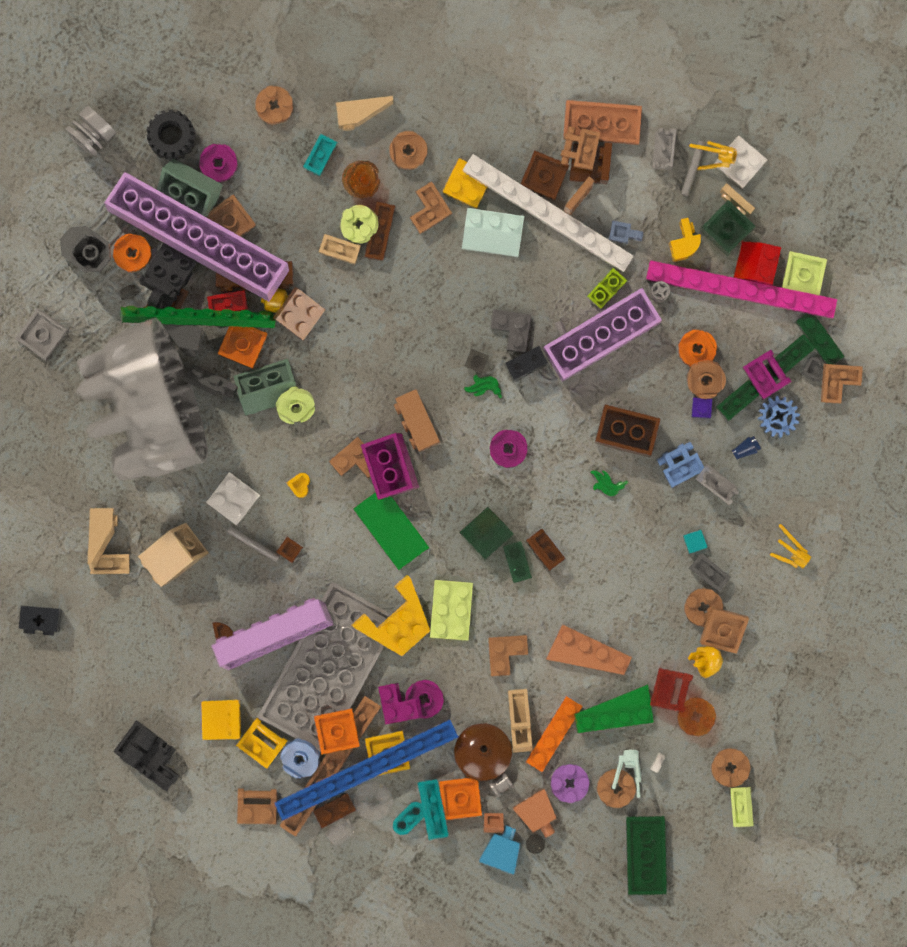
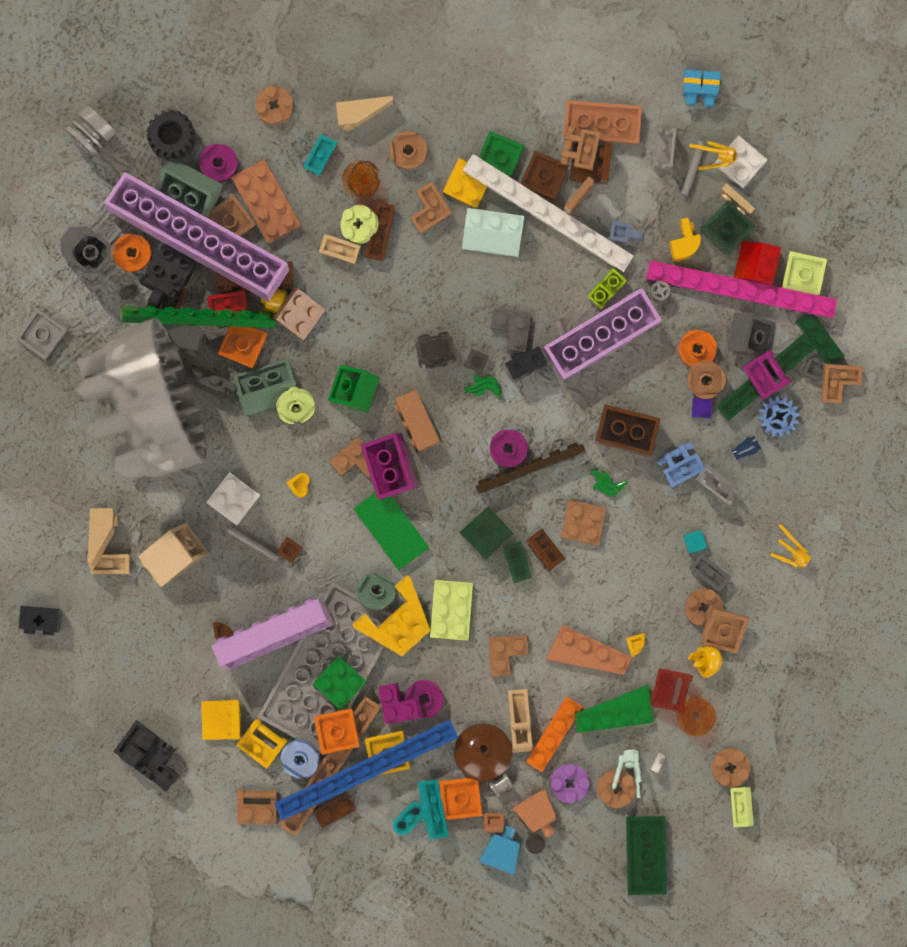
none -> nougat plate [231,159,301,244]
none -> green plate [313,655,367,710]
none -> green slope [327,365,380,413]
none -> sand green plate [356,572,396,612]
none -> clear smoke brick [415,332,456,369]
none -> dark brown plate [475,442,586,494]
none -> green tile [479,131,525,178]
none -> medium nougat plate [561,500,606,546]
none -> yellow tile [626,633,645,657]
none -> dark azure hips [682,69,721,108]
none -> dark grey slope [727,313,775,358]

